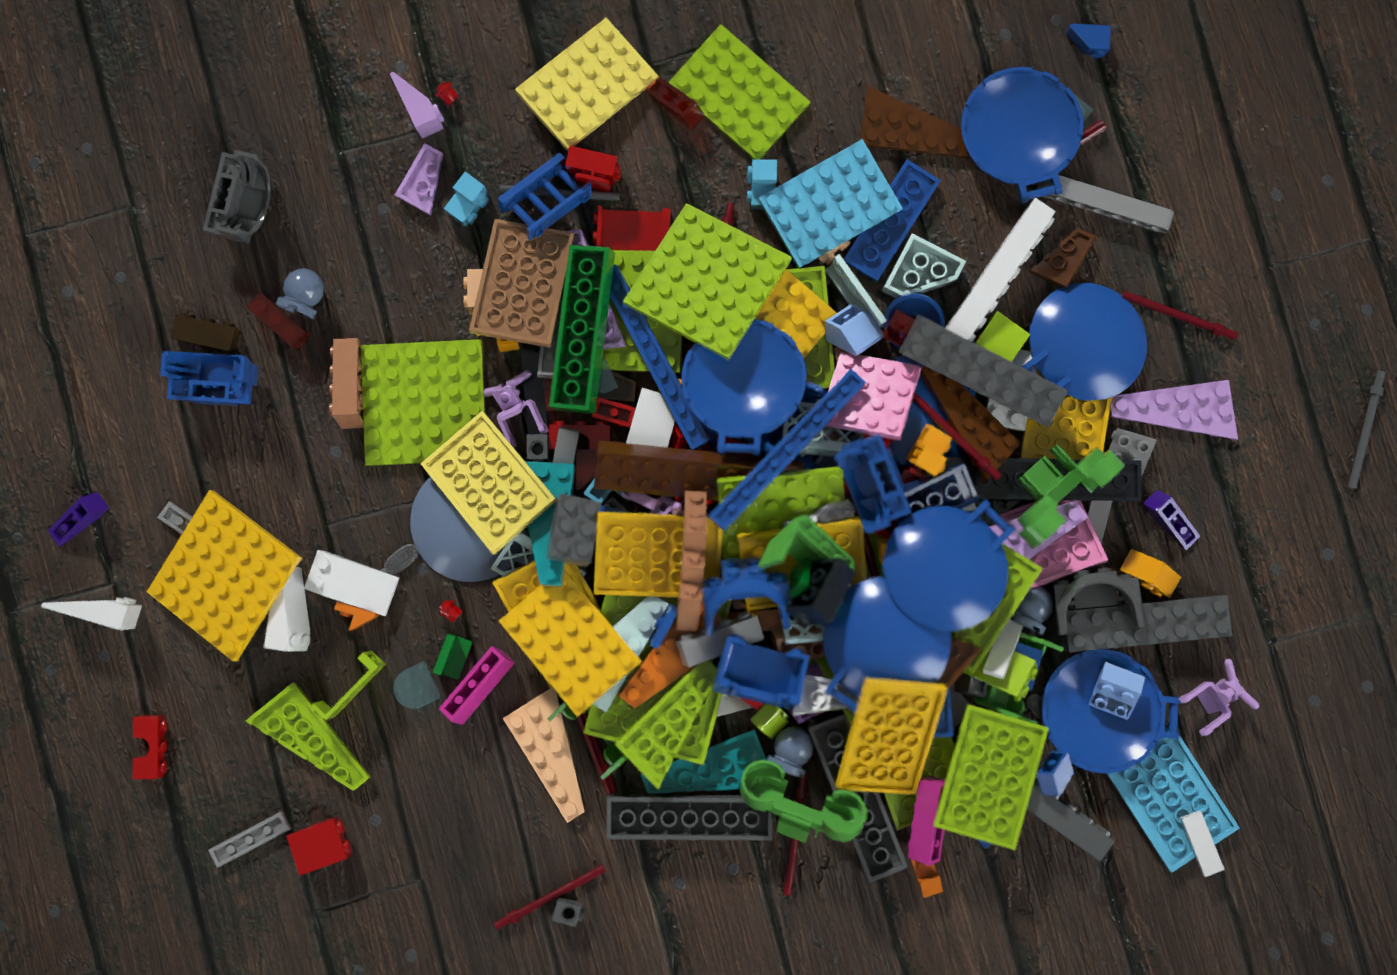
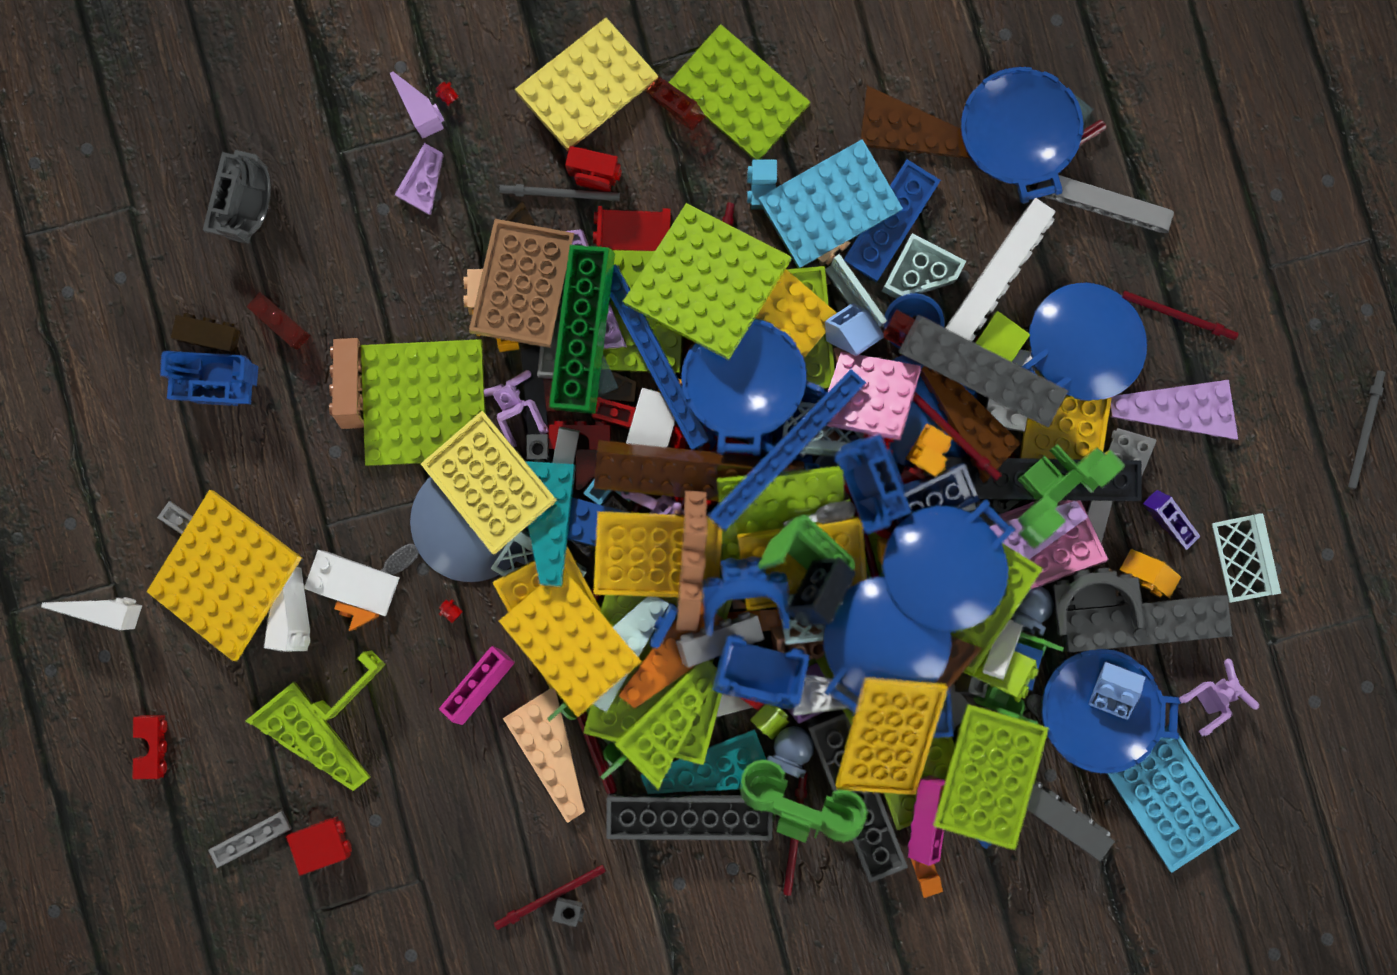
dark purple slope [48,492,109,547] -> none
sand blue tile [276,268,324,320] -> none
clear light blue tile [393,661,442,709] -> none
green panel [433,633,473,679] -> none
medium azure brick [444,172,490,227] -> none
blue fence [498,153,591,241] -> none
dark grey brick [545,494,601,567] -> none
green plate [788,557,811,598] -> none
reddish brown wing [1030,228,1096,289] -> none
blue brick [1036,751,1074,797] -> none
blue slope [1066,24,1111,58] -> none
white tile [1180,810,1224,877] -> none
none -> light aqua fence [1211,513,1281,603]

